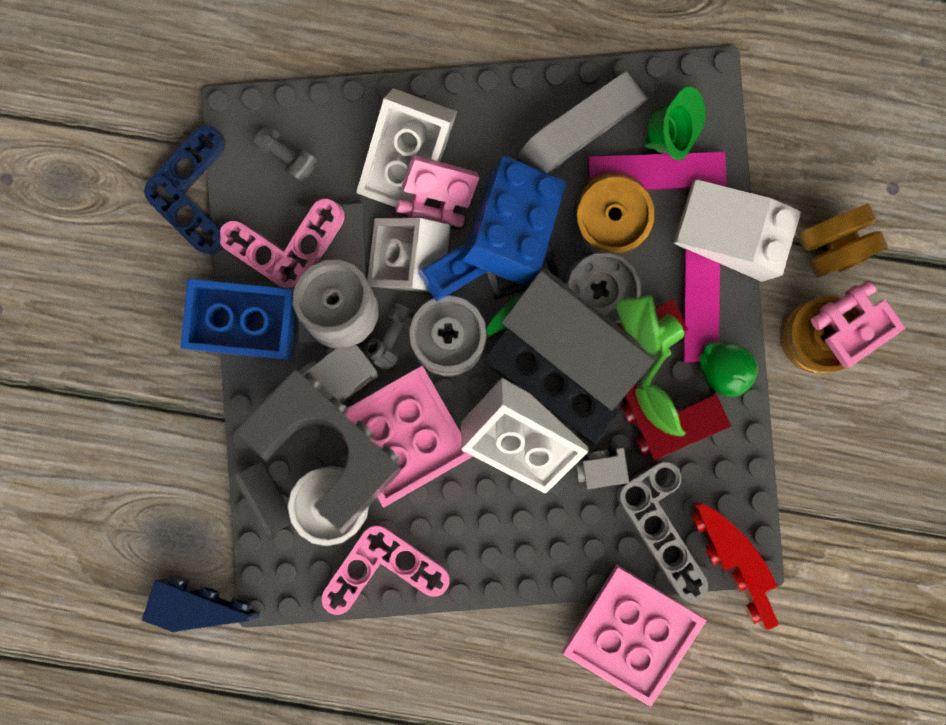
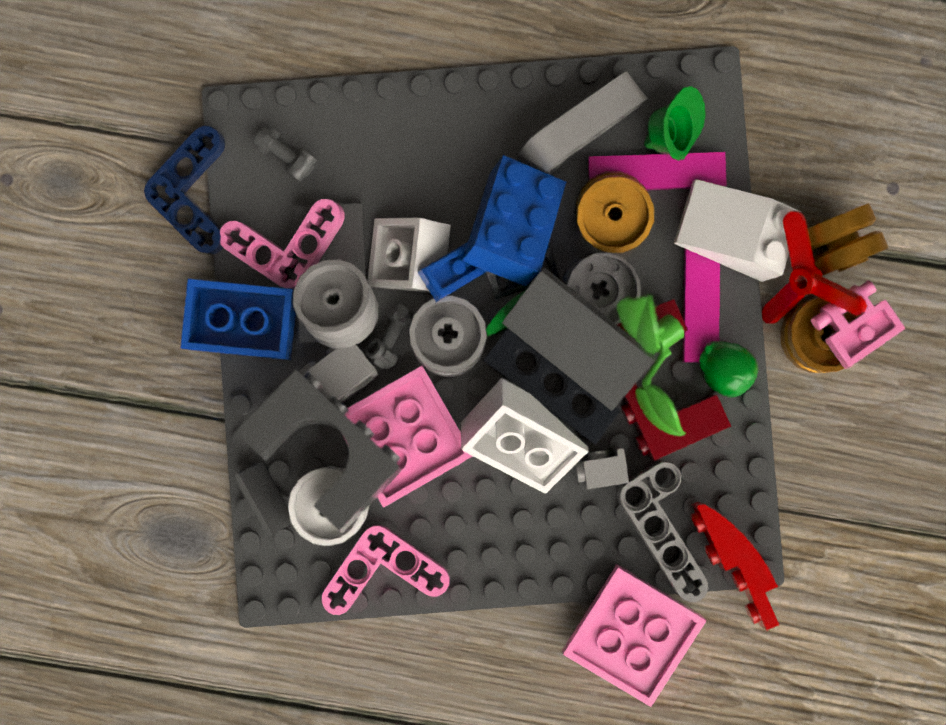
dark blue slope [142,575,260,632] -> none
white slope [356,88,457,207] -> none
bright pink plate [395,155,480,228] -> none
none -> red piece [762,211,867,324]

